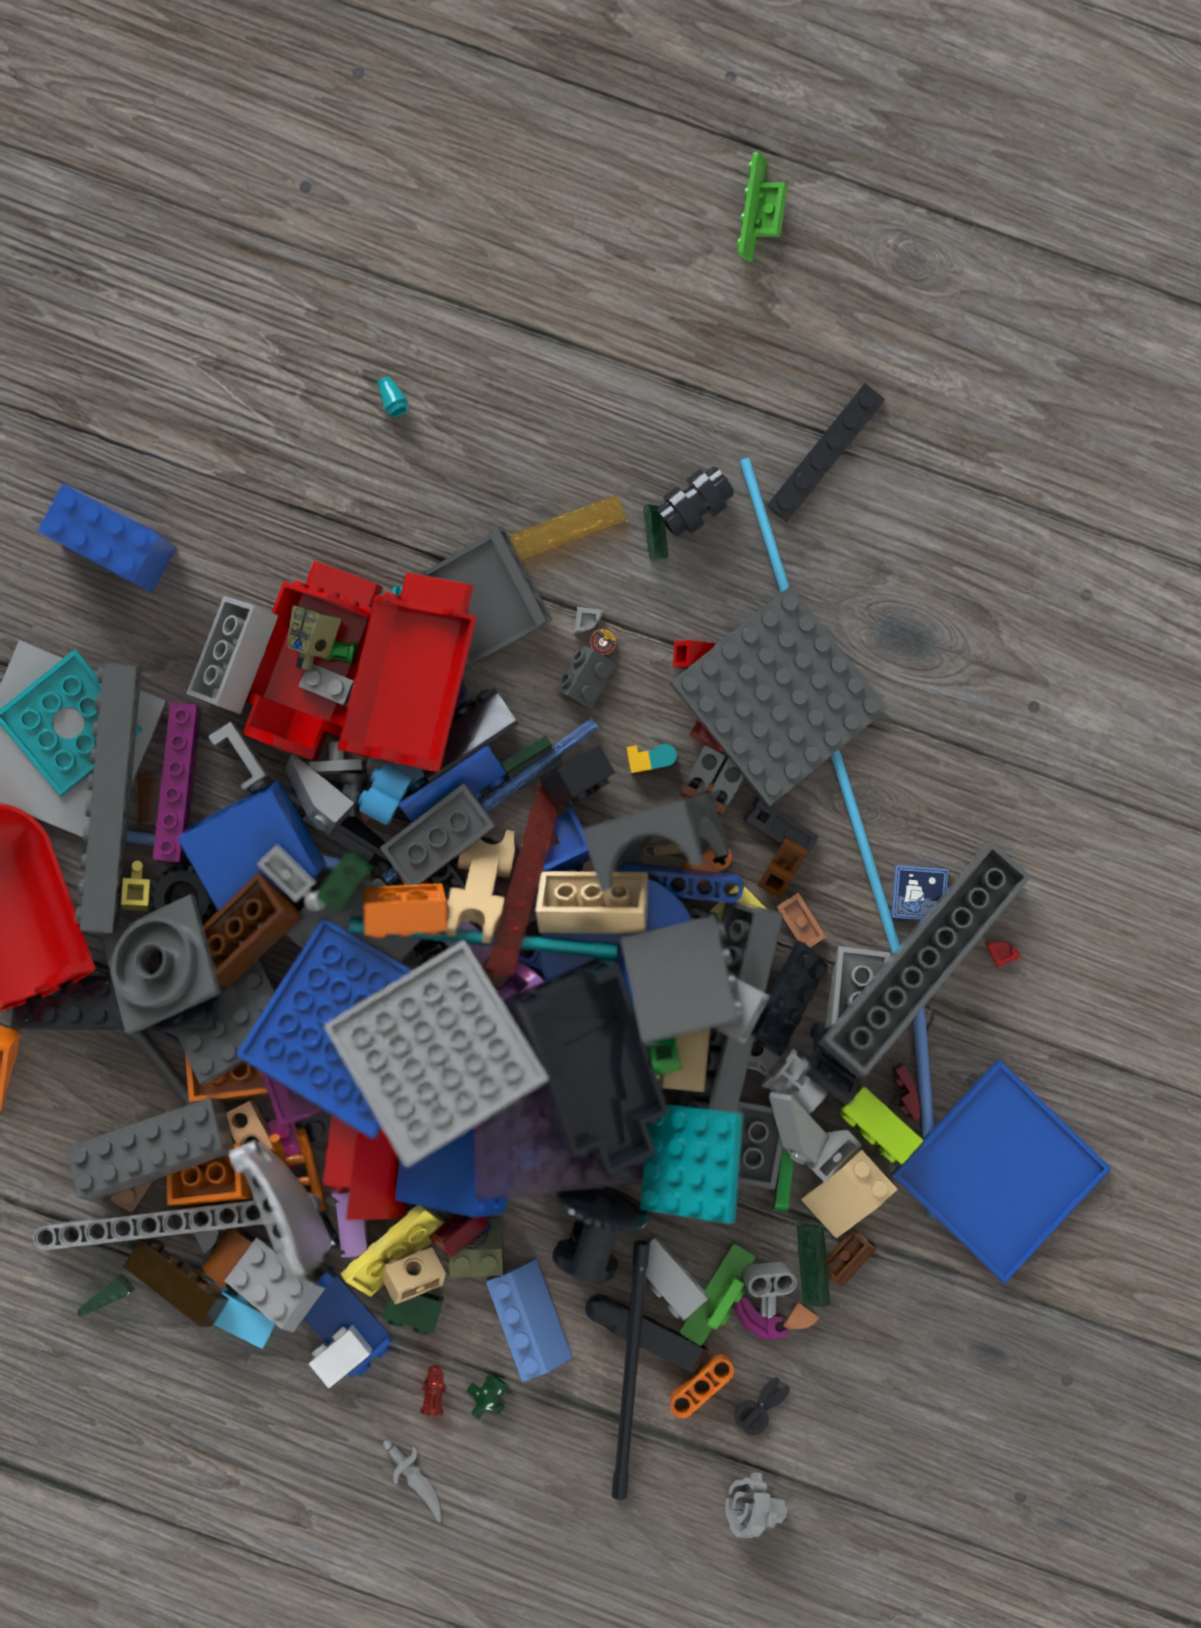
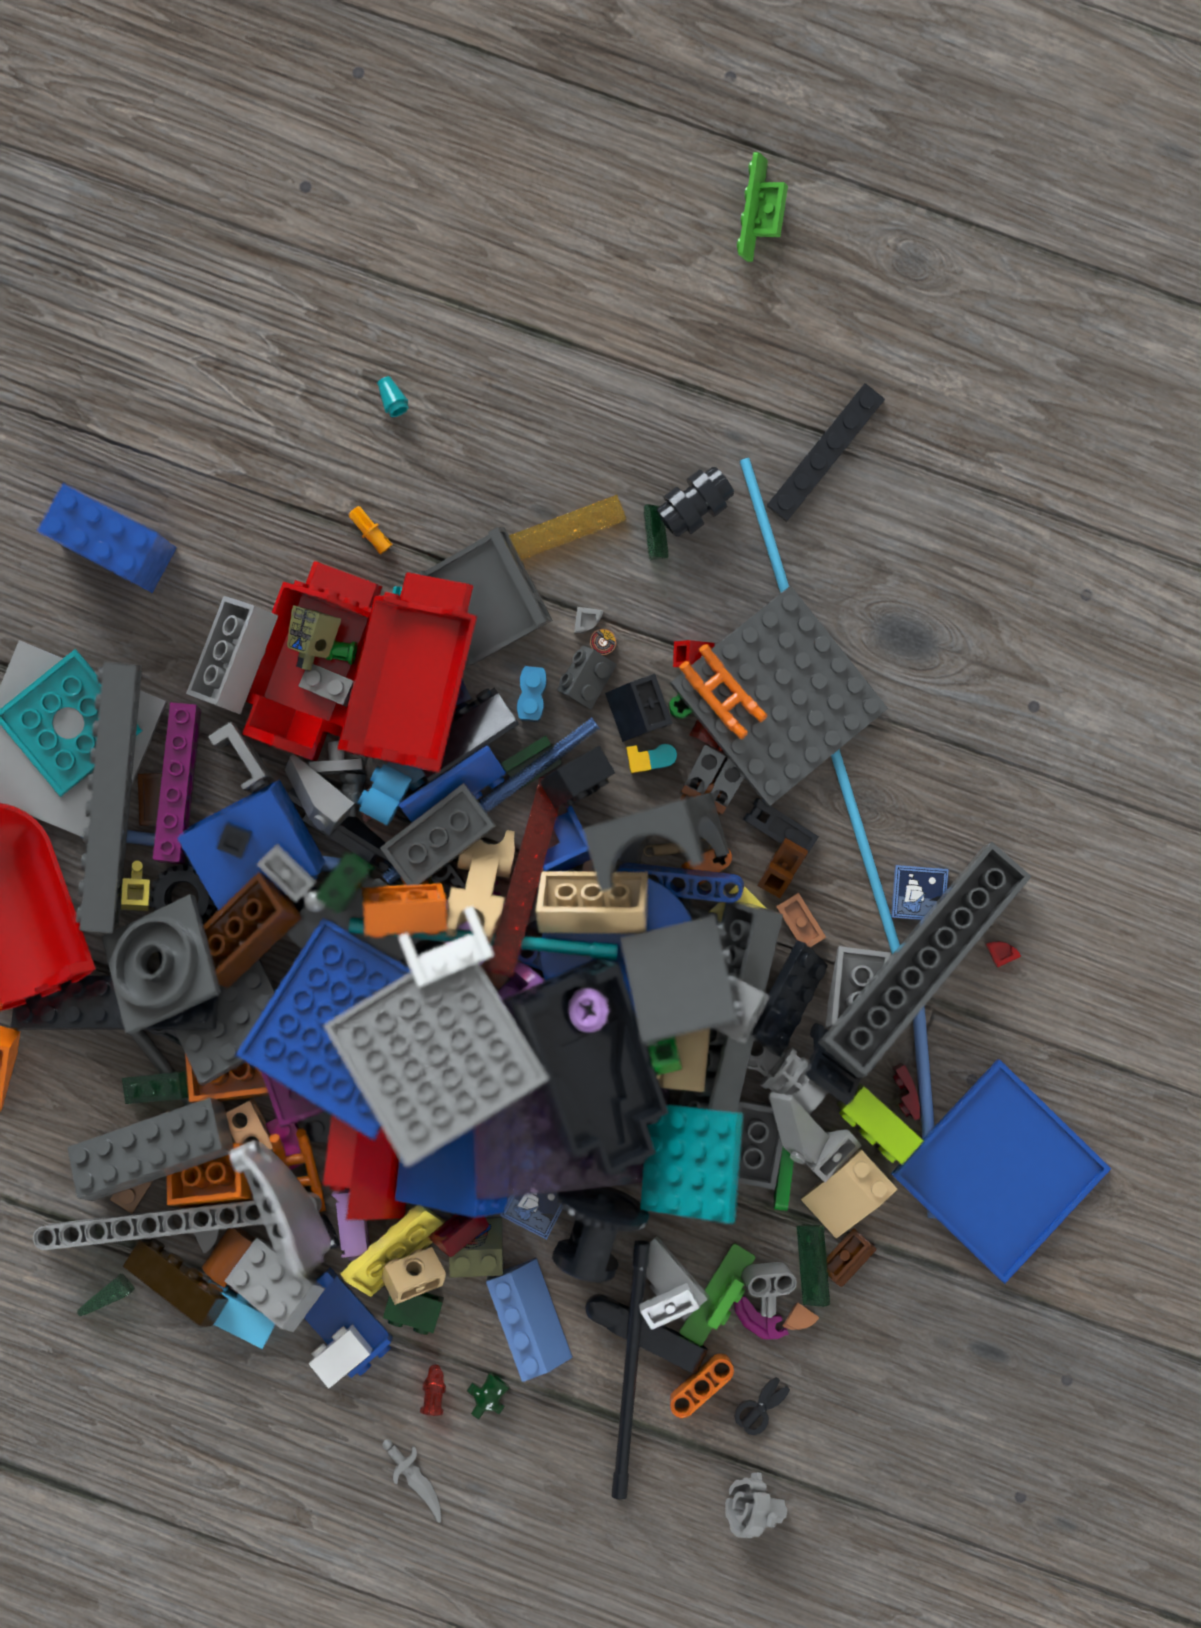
none -> clear green plate [122,1071,189,1104]
none -> black tile [216,822,252,858]
none -> light orange axle [349,506,393,555]
none -> white plate [398,906,494,987]
none -> tile [500,1169,562,1239]
none -> dark azure brick [517,666,547,722]
none -> lavender gear [569,988,610,1032]
none -> black slope [605,673,673,743]
none -> light grey plate [639,1283,699,1330]
none -> green bush [669,695,692,719]
none -> orange piece [679,644,768,739]

